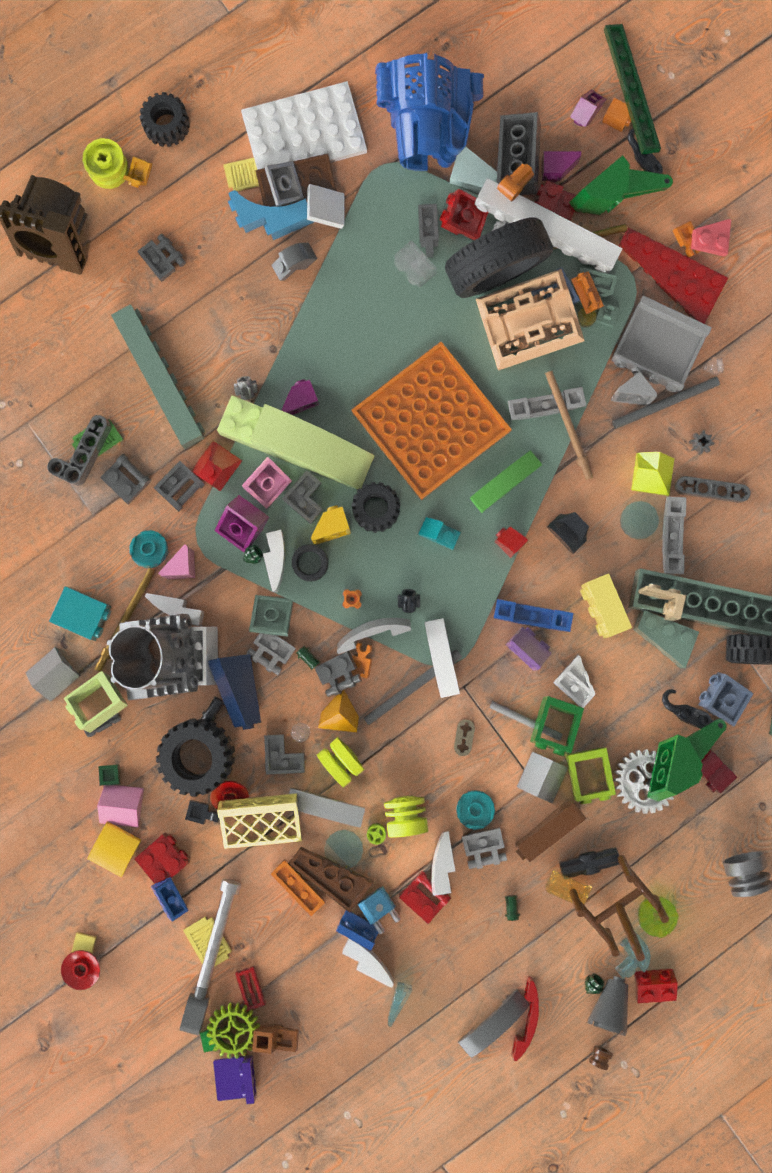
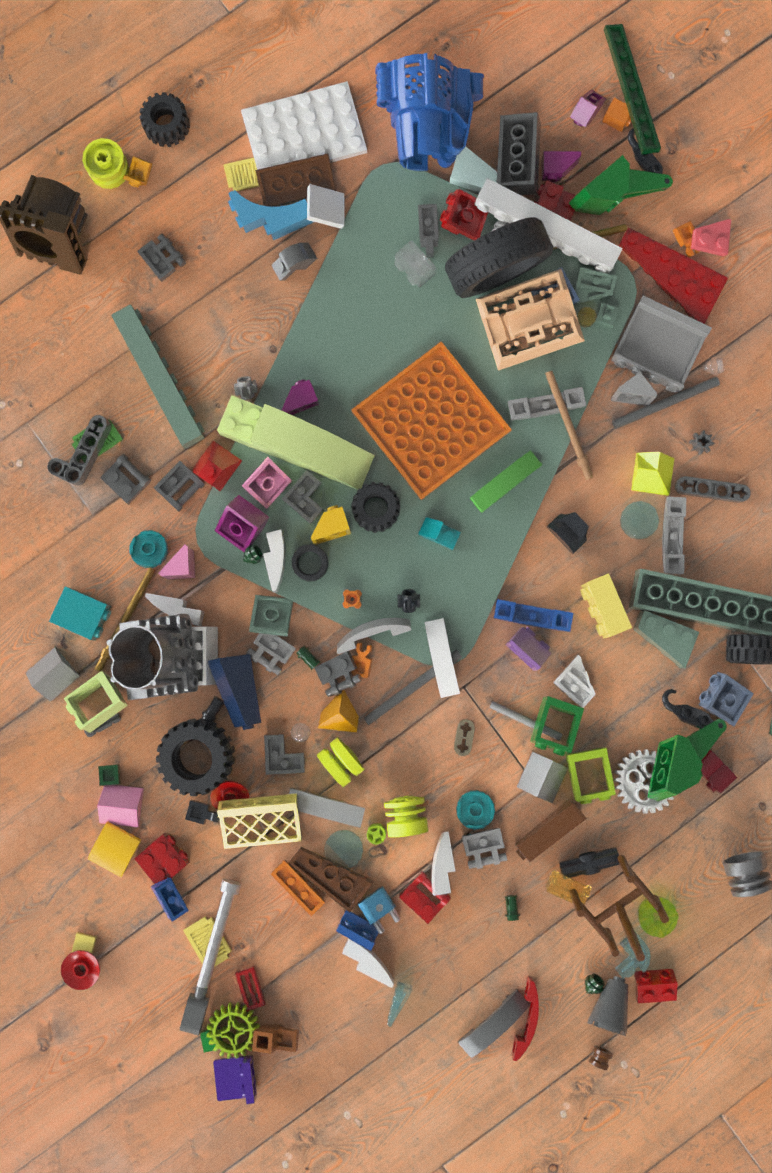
light grey slope [264,161,304,207] -> none
red slope [495,526,529,558] -> none
orange piece [497,164,534,202] -> none
orange hinge [571,271,604,314] -> none
tan bracket [638,584,686,621] -> none

